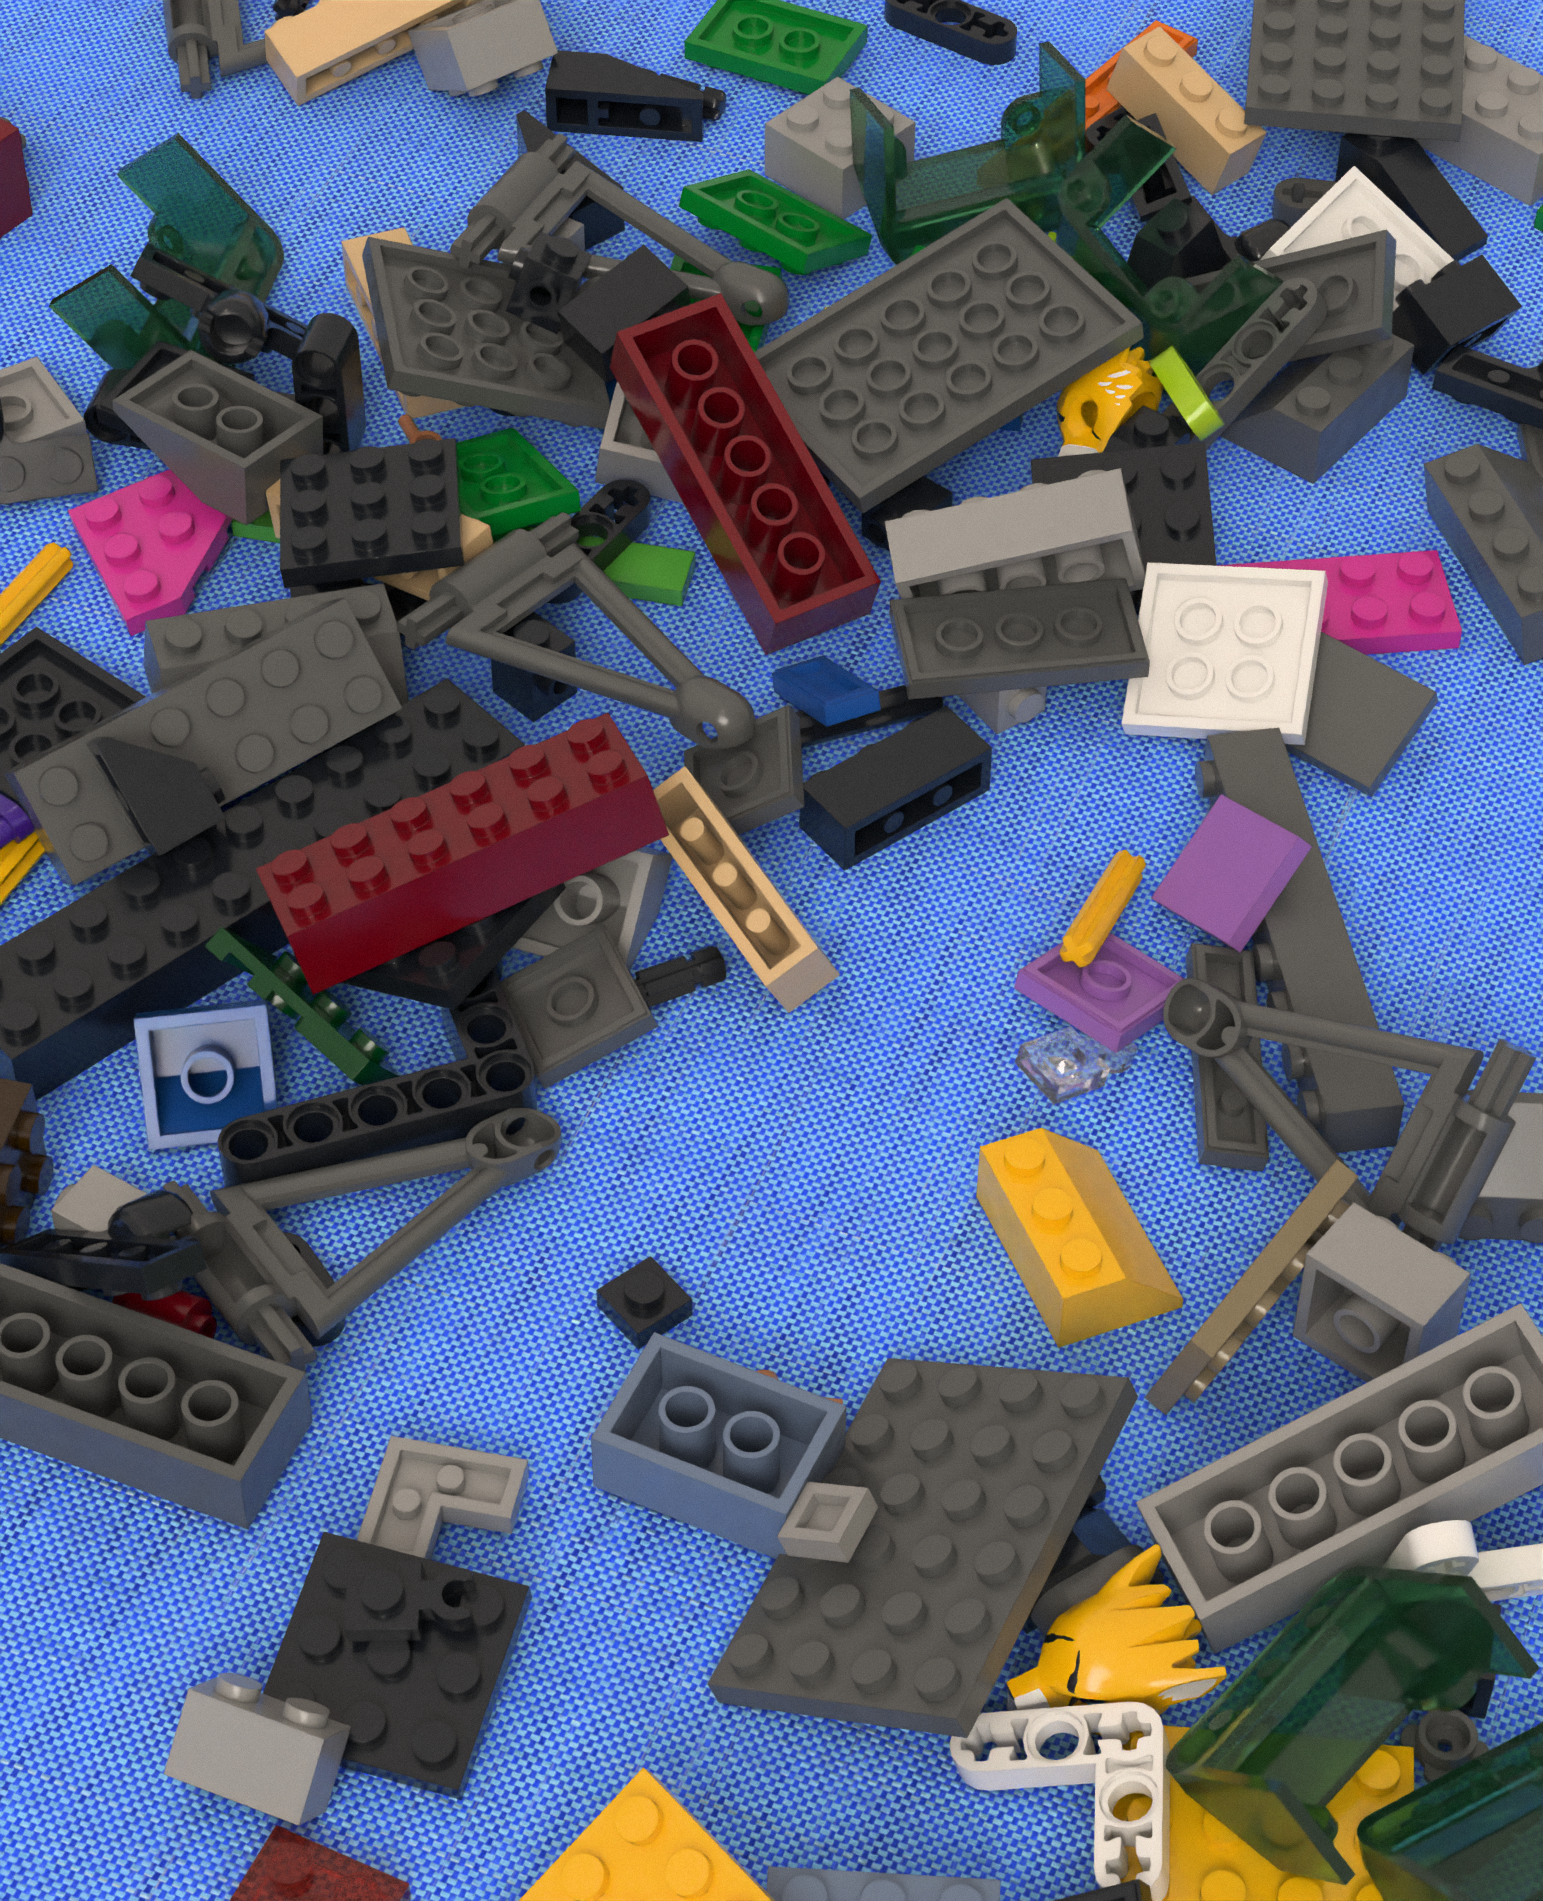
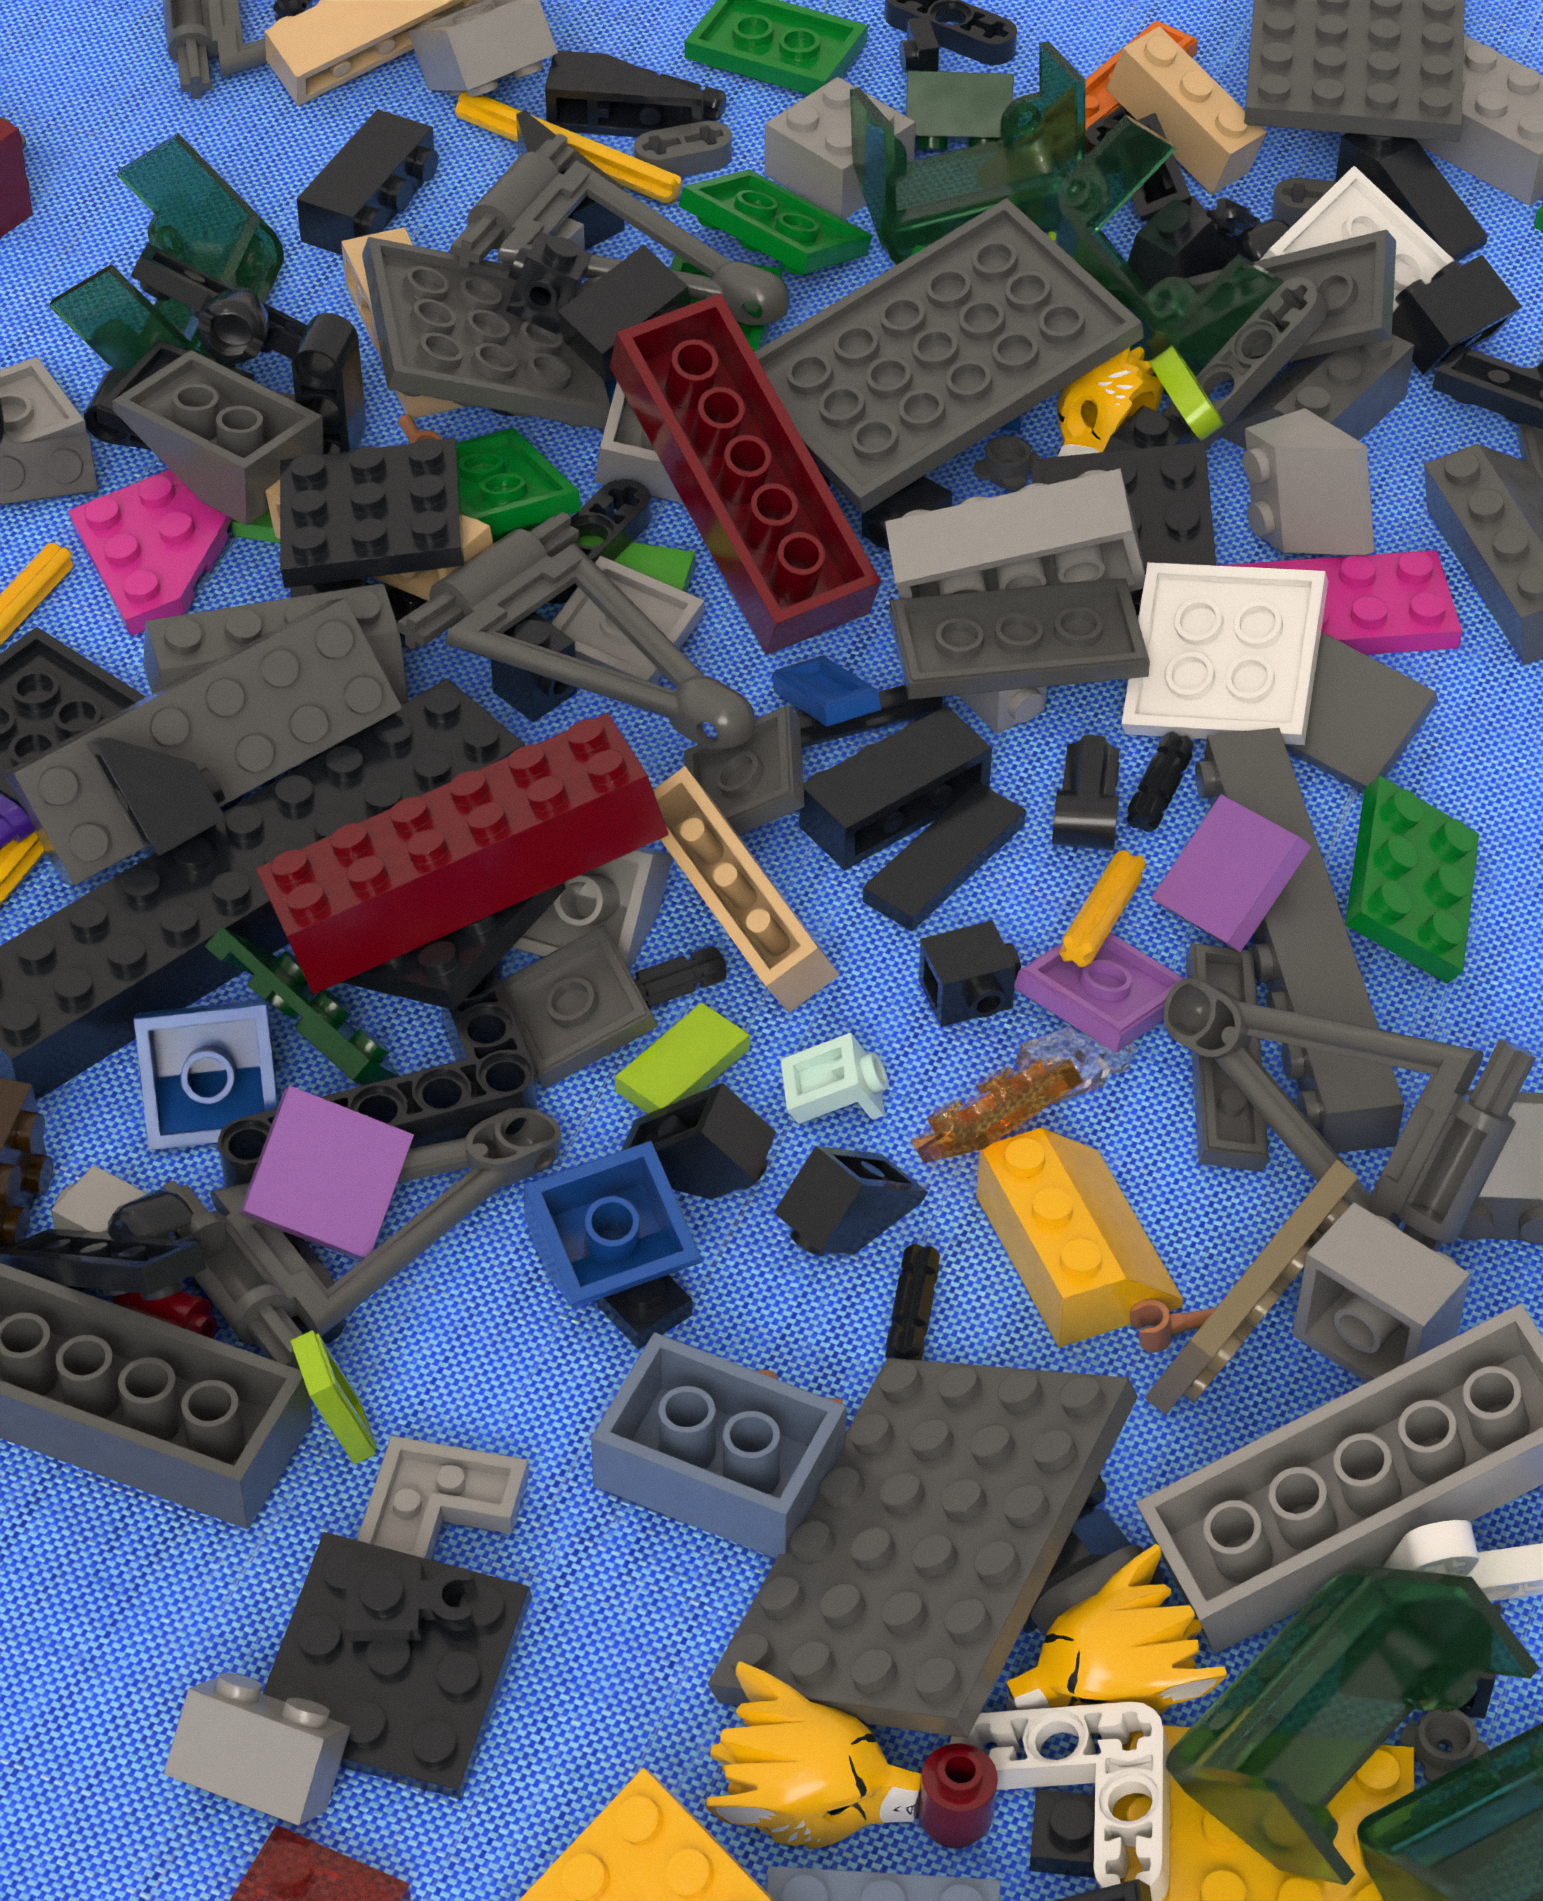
light grey plate [777,1482,878,1563] -> none
none -> medium lavender tile [239,1085,414,1261]
none -> lime tile [290,1330,377,1464]
none -> black brick [296,109,438,255]
none -> yellow axle [455,91,683,204]
none -> blue slope [524,1141,701,1309]
none -> light grey plate [551,556,704,684]
none -> lime tile [614,1002,750,1114]
none -> black slope [621,1083,776,1199]
none -> dark grey beam [634,121,732,177]
none -> yellow piece [705,1661,922,1850]
none -> black slope [774,1146,928,1256]
none -> light aqua bracket [780,1033,889,1124]
none -> black tile [862,782,1026,931]
none -> black axle [885,1244,940,1361]
none -> black plate [899,17,939,73]
none -> dark green slope [906,71,1014,153]
none -> clear orange plate [911,1058,1083,1163]
none -> dark red brick [918,1743,998,1849]
none -> black brick [919,920,1021,1027]
none -> dark grey plate [974,436,1040,491]
none -> black plate [1029,1789,1096,1878]
none -> black piece [1052,735,1120,851]
none -> black axle [1126,732,1194,832]
none -> nougat hand [1130,1299,1217,1353]
none -> black axle [1207,198,1261,237]
none -> light grey slope [1243,408,1374,556]
none -> green plate [1345,775,1479,984]

